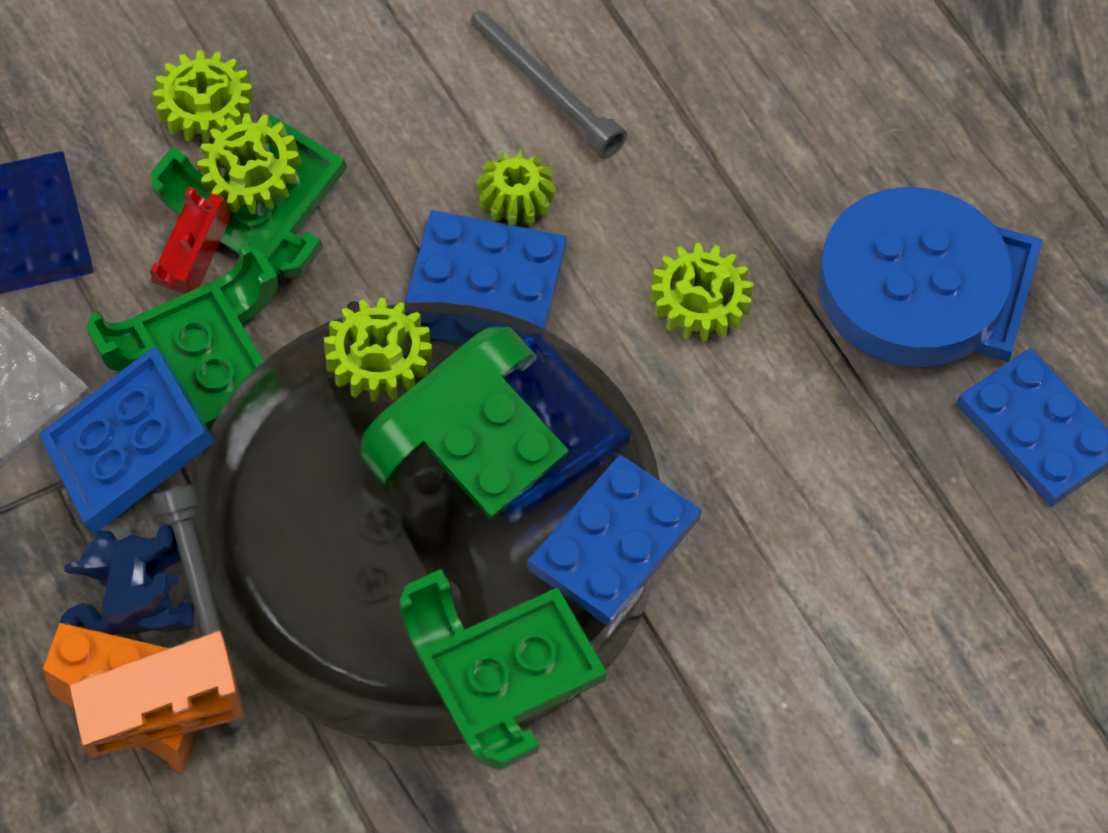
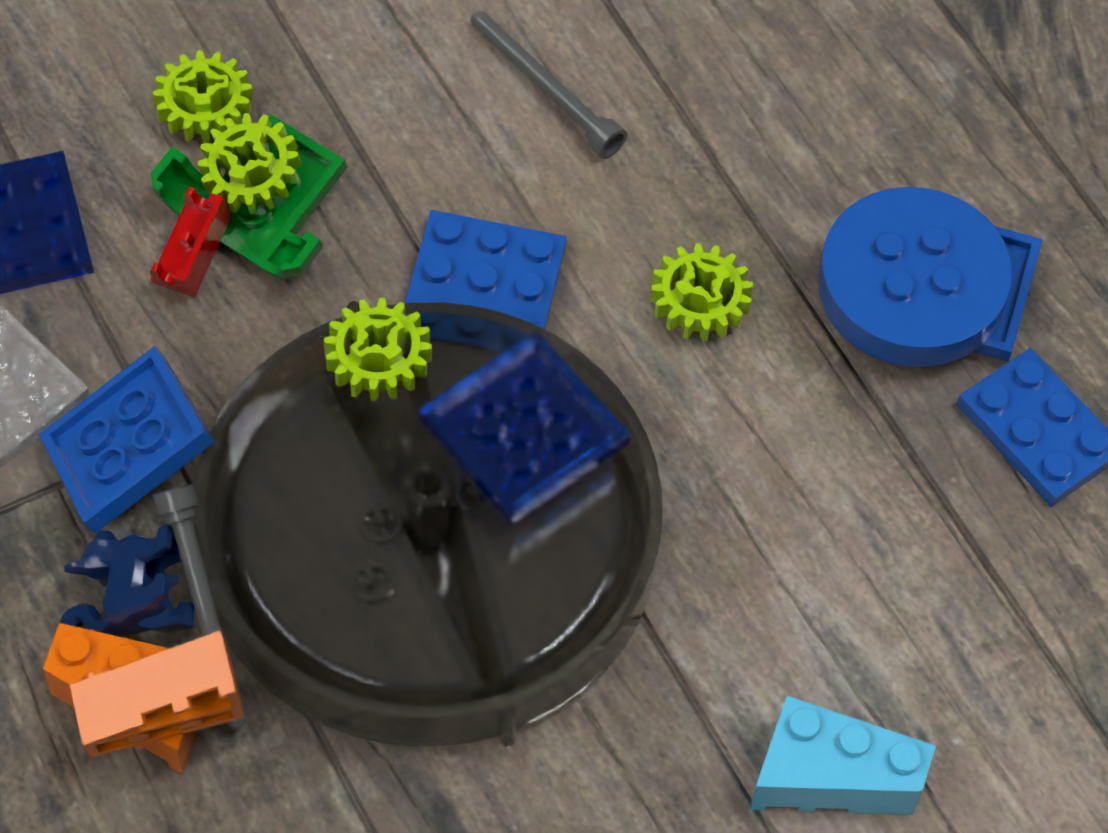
green piece [86,246,281,431] -> none
green piece [360,327,569,521] -> none
green piece [400,569,607,771] -> none
lime gear [477,149,555,228] -> none
blue plate [527,454,702,627] -> none
none -> medium azure wedge [750,696,936,815]

